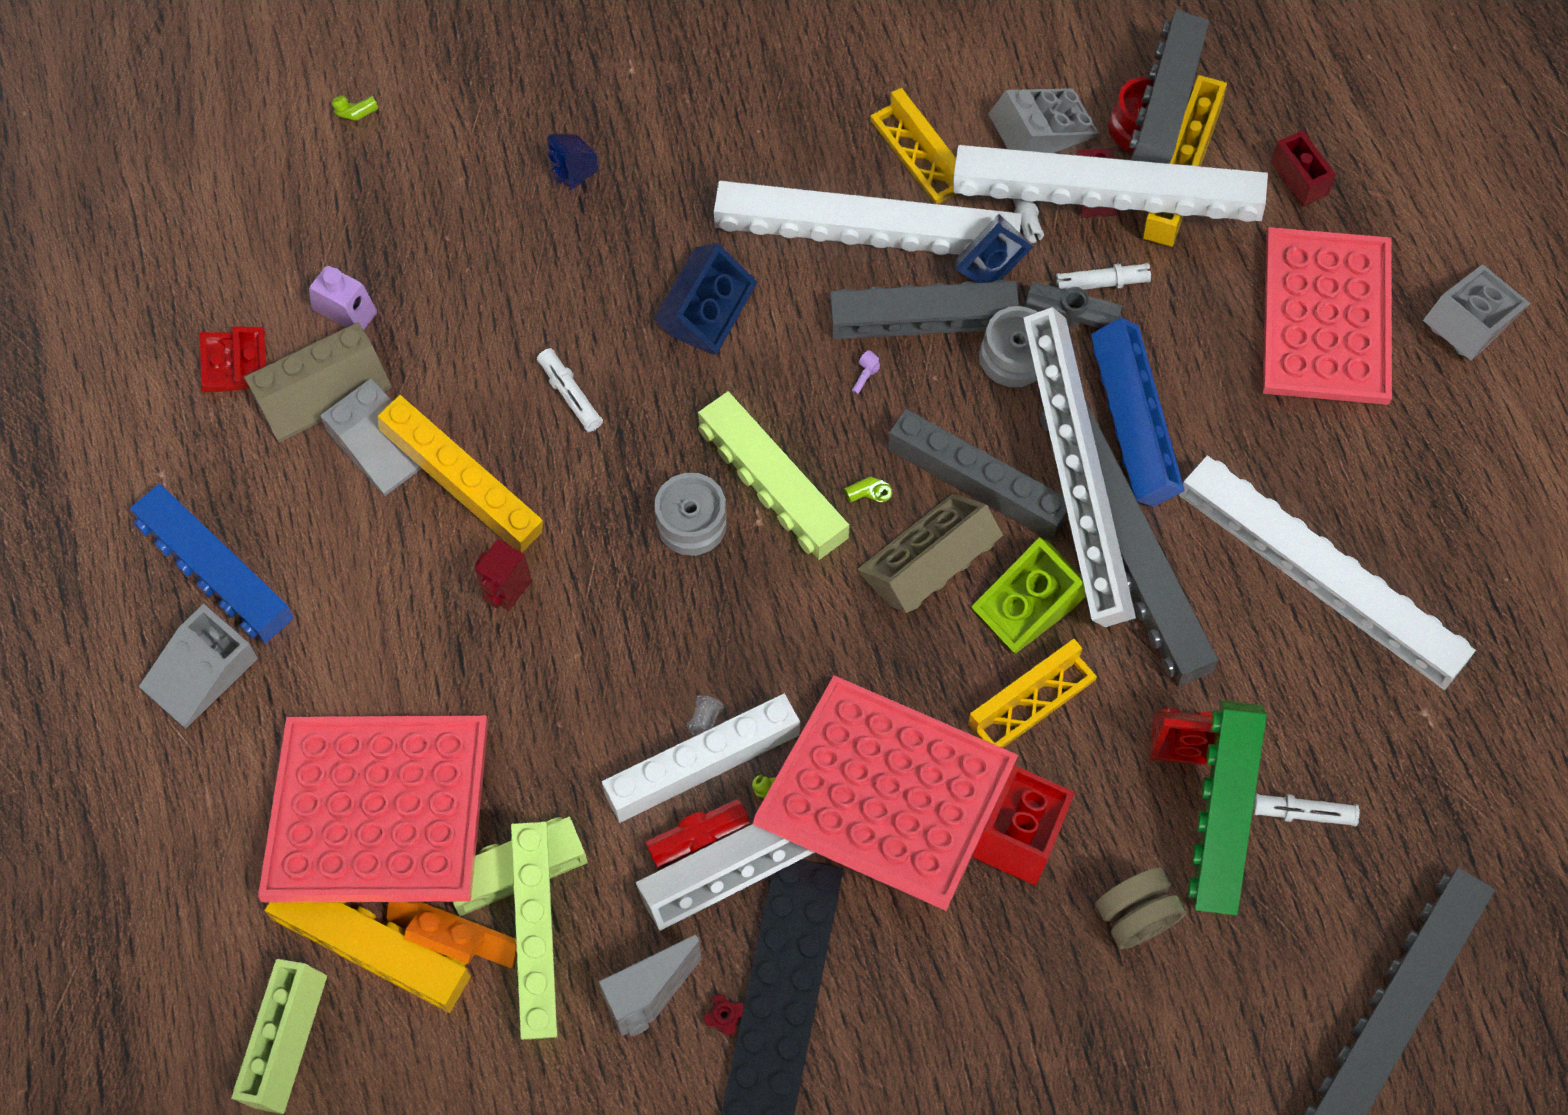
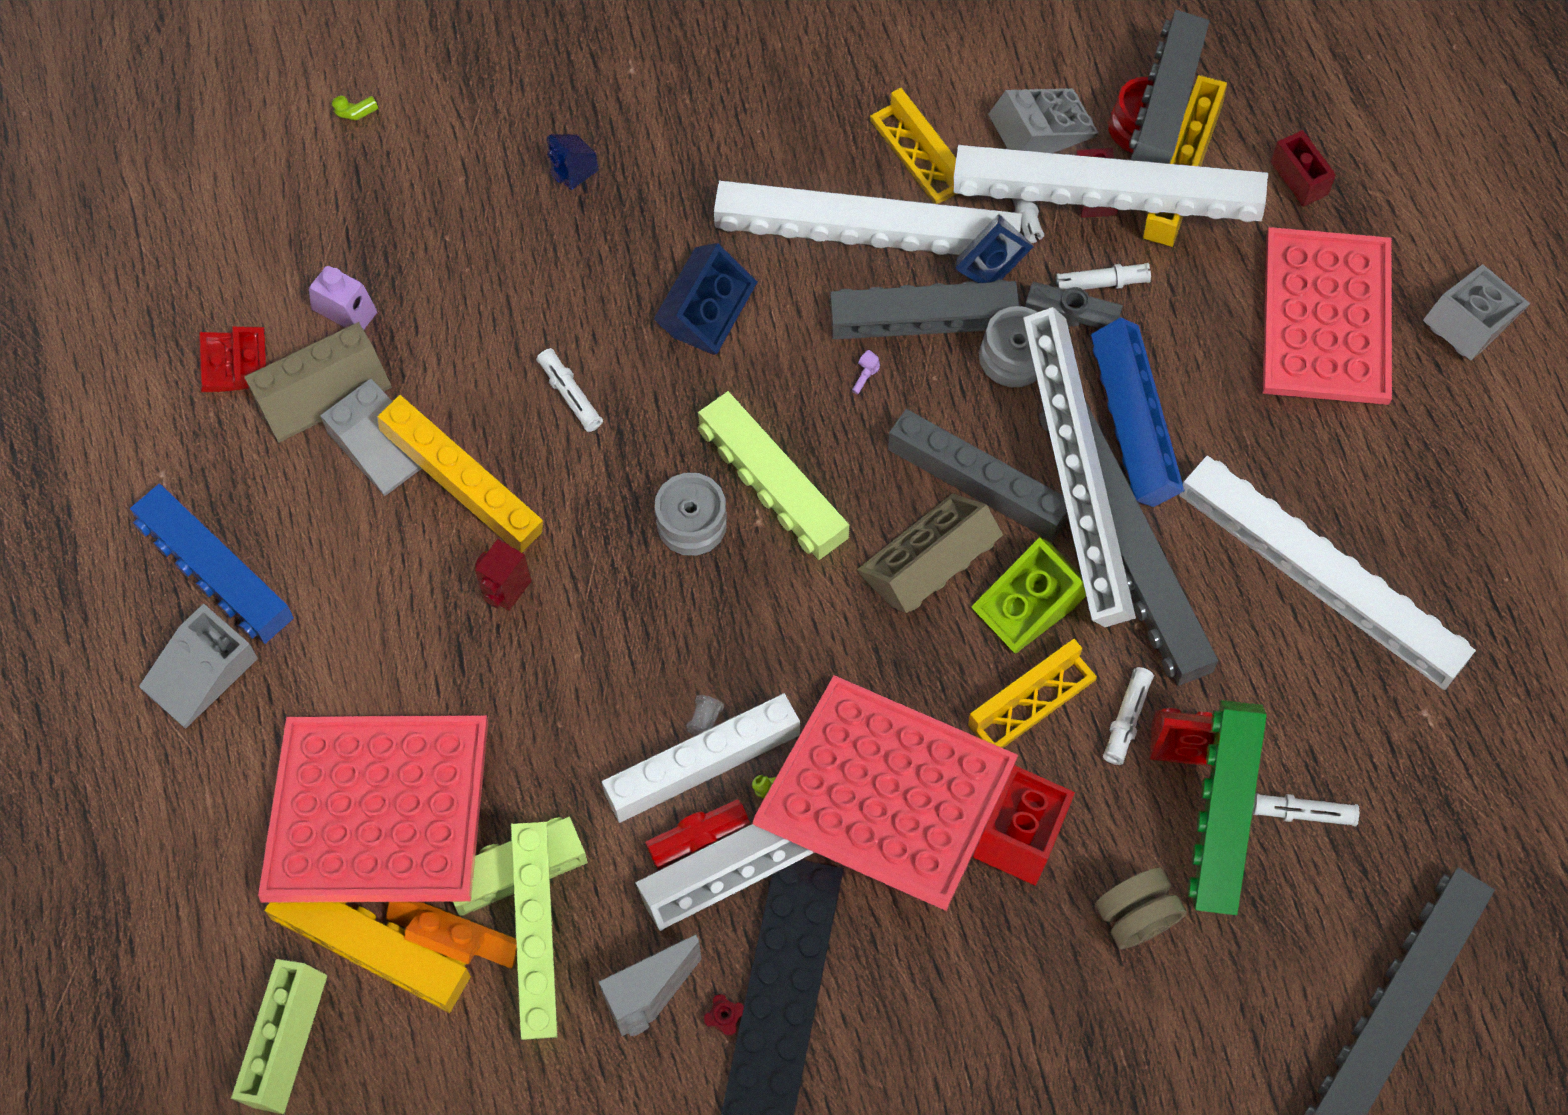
lime arm [843,477,893,503] -> none
none -> white pin [1103,667,1154,765]

